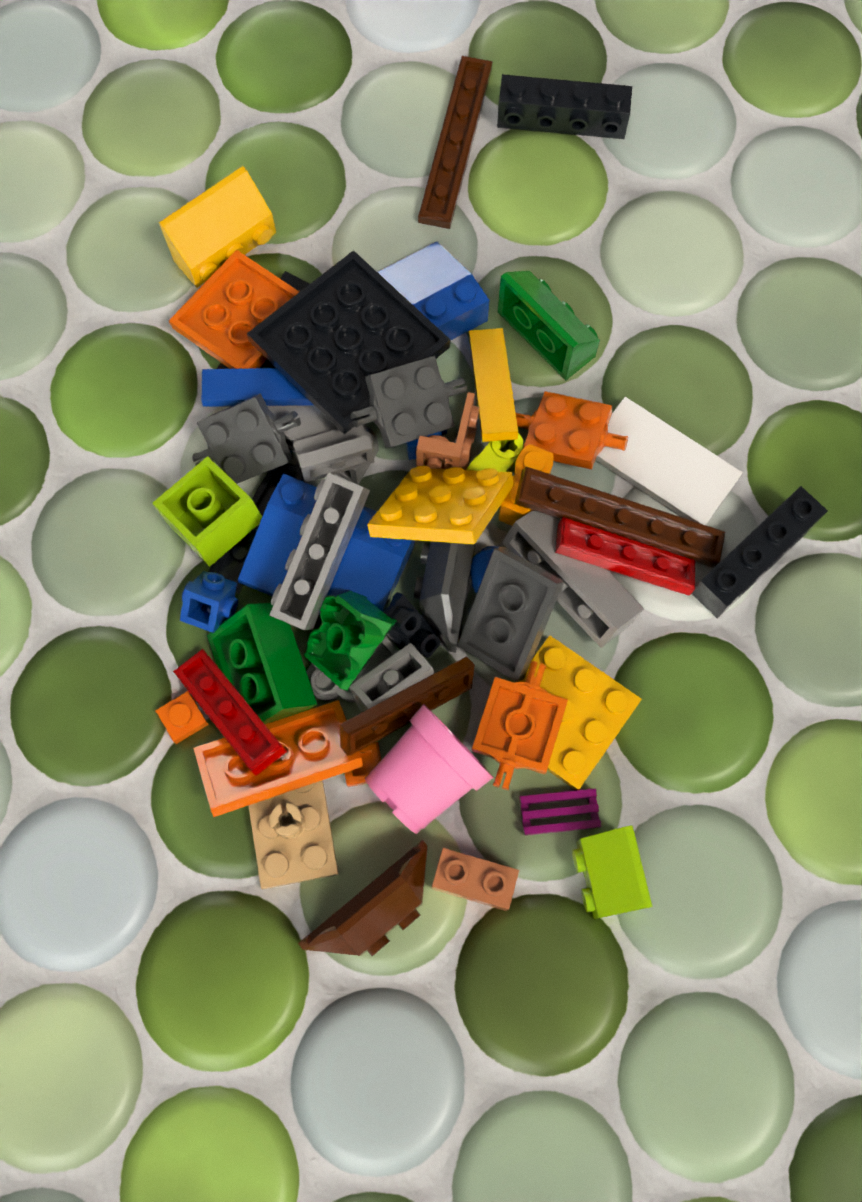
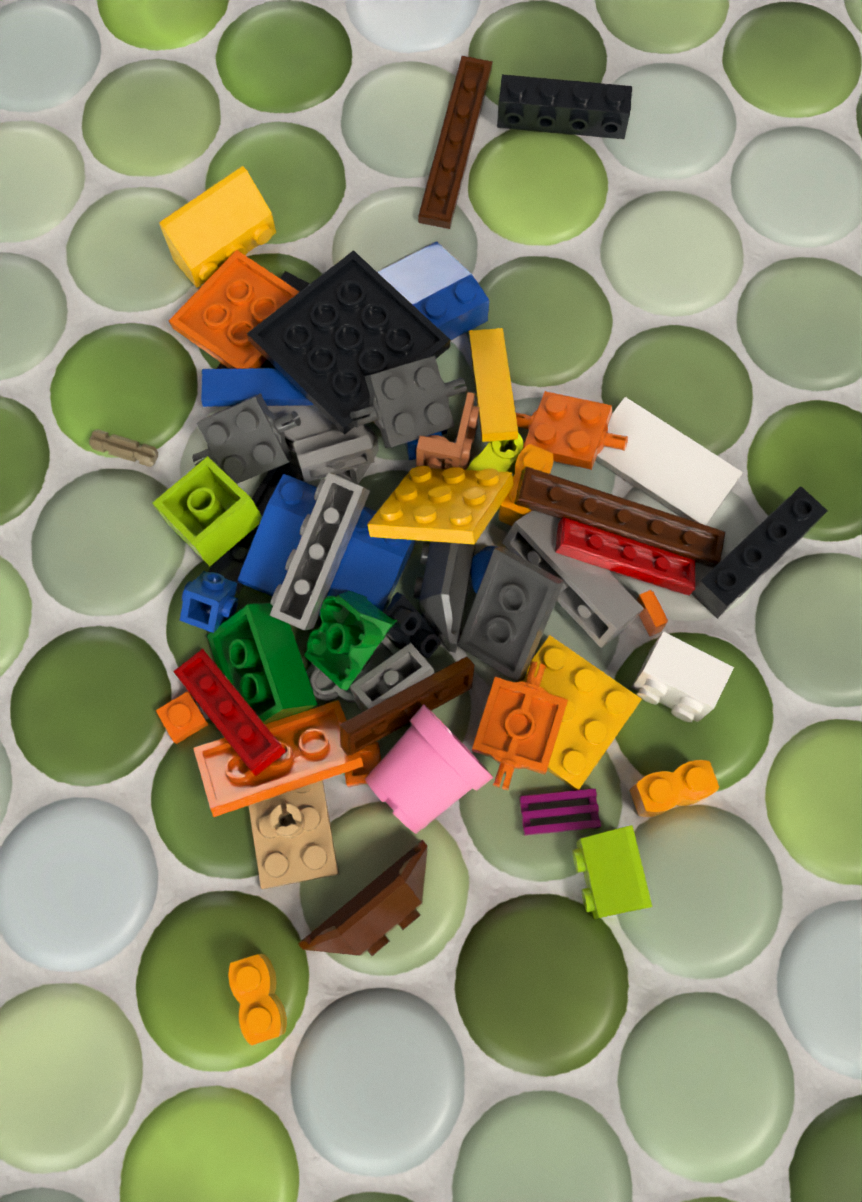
nougat brick [432,848,519,911] -> none
green slope [497,271,600,381] -> none
none -> dark tan axle [89,429,158,467]
none -> light orange brick [228,954,287,1045]
none -> light orange brick [629,760,719,817]
none -> white brick [631,631,734,722]
none -> orange tile [636,590,668,637]

